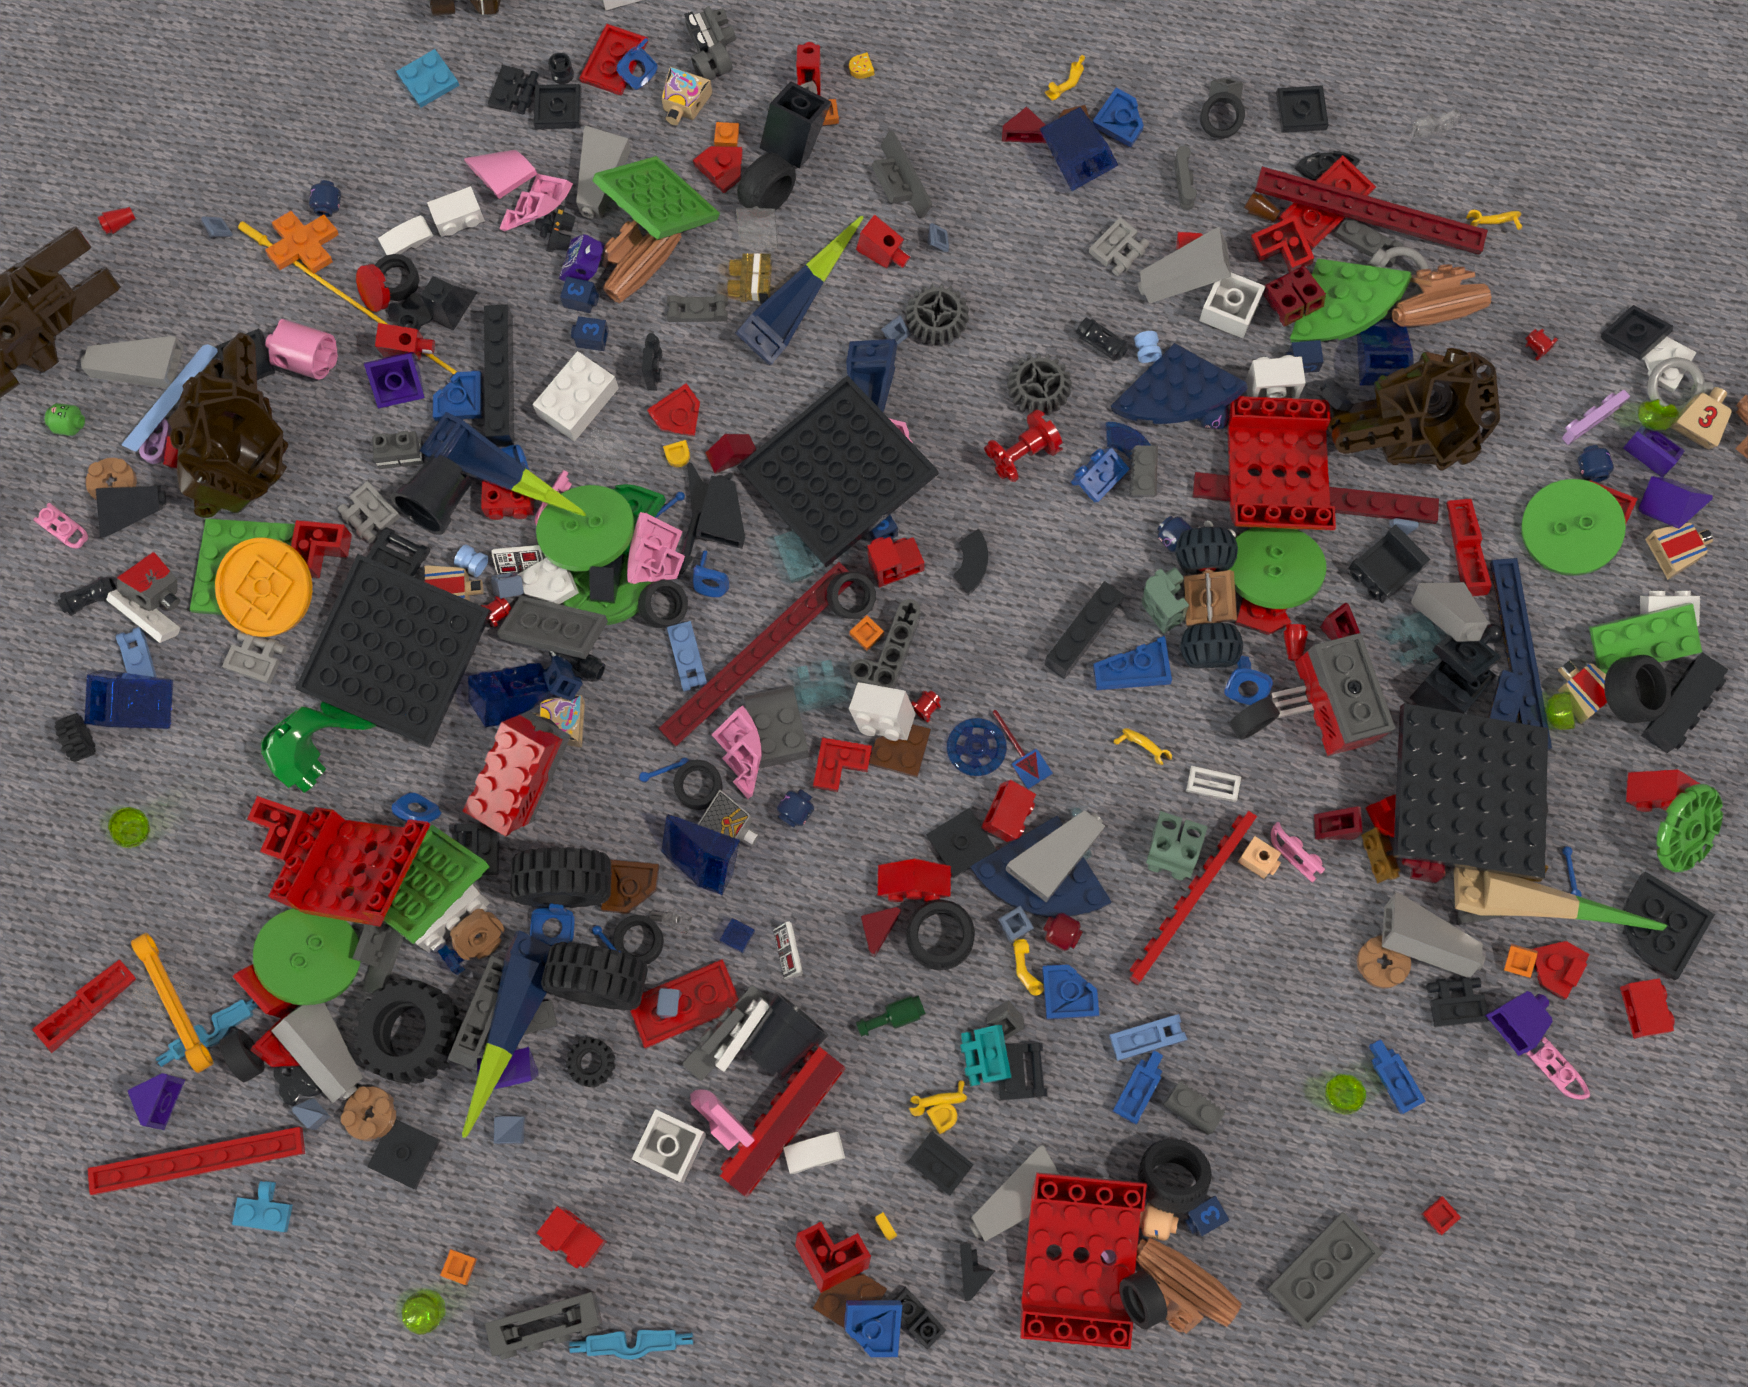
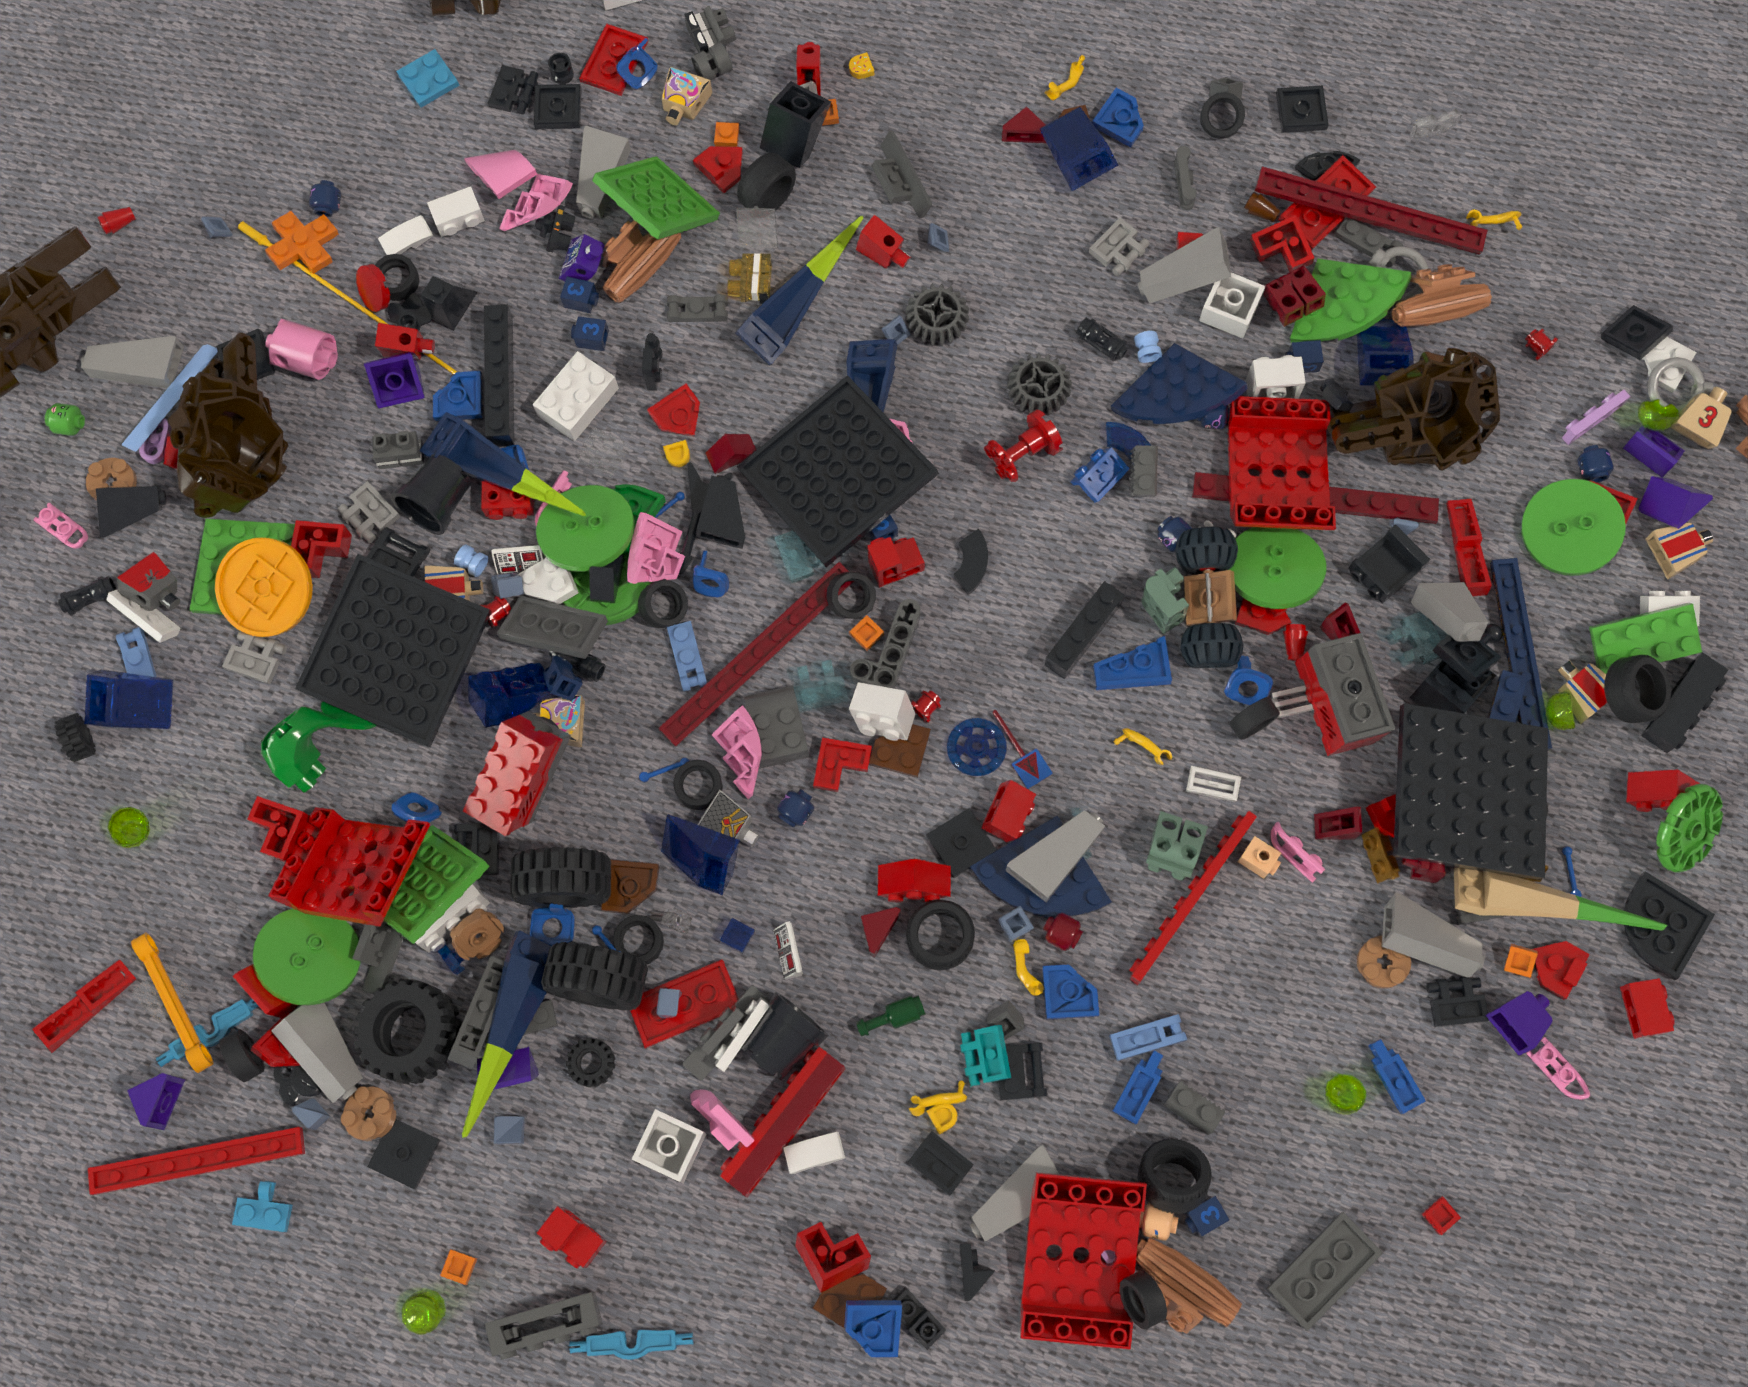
yellow tile [875,1212,897,1241] -> none

